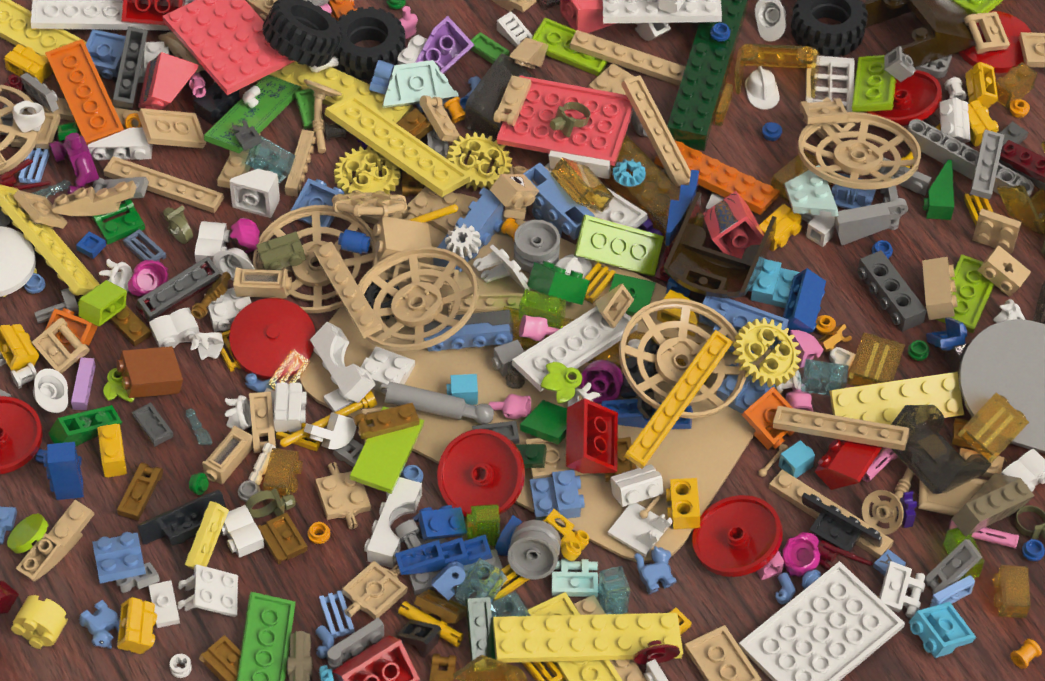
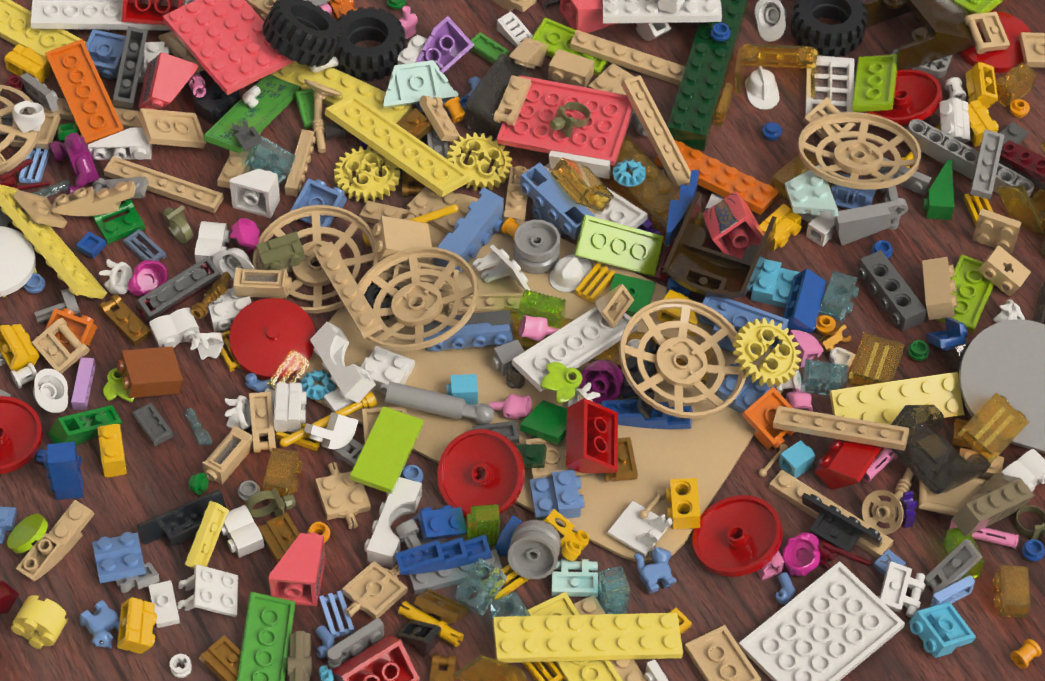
lime brick [78,280,127,327] -> none
pearl gold plate [117,462,163,521] -> none
light orange plate [125,113,143,129] -> none
white axle [249,443,276,485] -> none
tan plate [332,190,407,217] -> none
blue brick [338,229,371,254] -> none
pearl gold plate [353,402,420,439] -> none
medium blue leg [369,60,394,95] -> none
medium blue leg [431,561,465,601] -> none
white gear [445,223,481,259] -> none
plate [466,597,496,669] -> none
tan brick [490,174,539,207] -> none
green brick [527,261,590,305] -> none
white brick [610,464,664,507] -> none
yellow tile [624,330,733,469] -> none
dark red dish [633,640,680,665] -> none
tan plate [800,98,848,125] -> none
medium blue plate [802,570,821,589] -> none
light grey brick [884,46,915,82] -> none
none -> coral slope [269,533,325,606]
none -> medium azure gear [301,369,336,400]
none -> tan brick [548,49,594,87]
none -> clear light blue brick [819,270,860,322]

